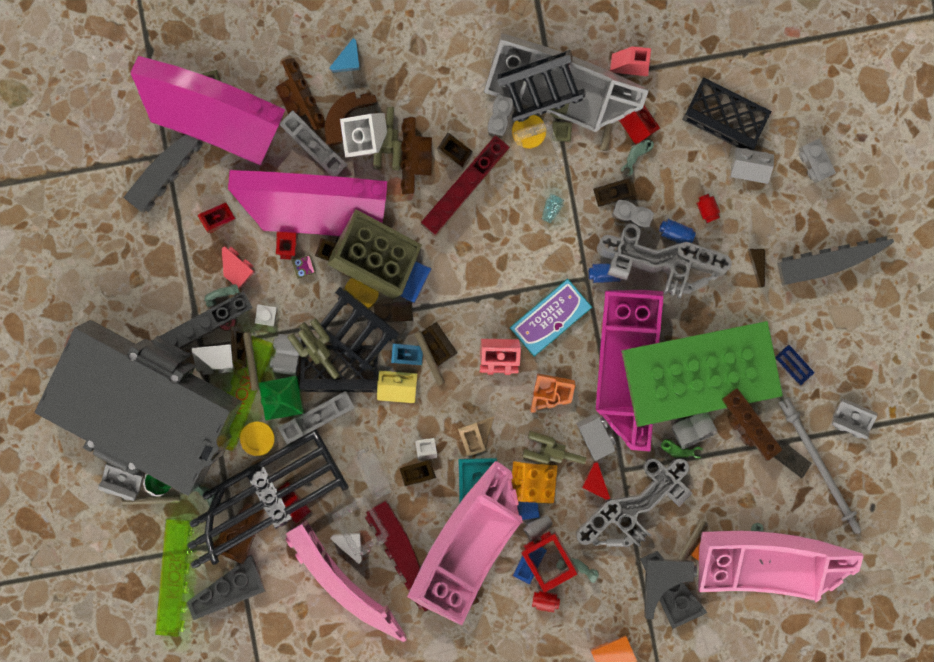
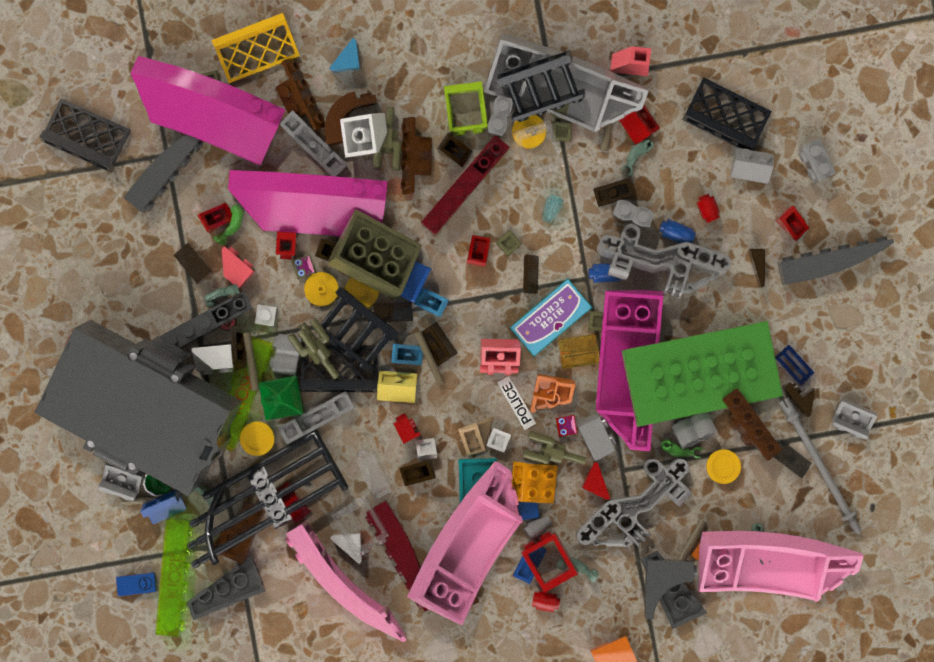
none -> black fence [40,99,131,173]
none -> blue tile [116,572,157,596]
none -> blue panel [140,490,187,524]
none -> dark brown slope [174,243,213,284]
none -> yellow fence [211,13,300,83]
none -> bright green arm [213,205,244,245]
none -> yellow piece [304,272,339,306]
none -> red brick [393,413,421,444]
none -> dark azure slope [414,288,449,318]
none -> lime window [444,81,488,136]
none -> red slope [467,235,491,267]
none -> white plate [486,428,511,453]
none -> olive tile [495,230,522,257]
none -> white sticker [497,376,536,430]
none -> dark brown slope [523,255,539,294]
none -> tile [555,415,578,437]
none -> clear yellow panel [558,334,600,369]
none -> olive tile [588,311,603,332]
none -> yellow piece [706,449,741,484]
none -> red slope [775,205,809,241]
none -> dark brown slope [782,382,815,417]

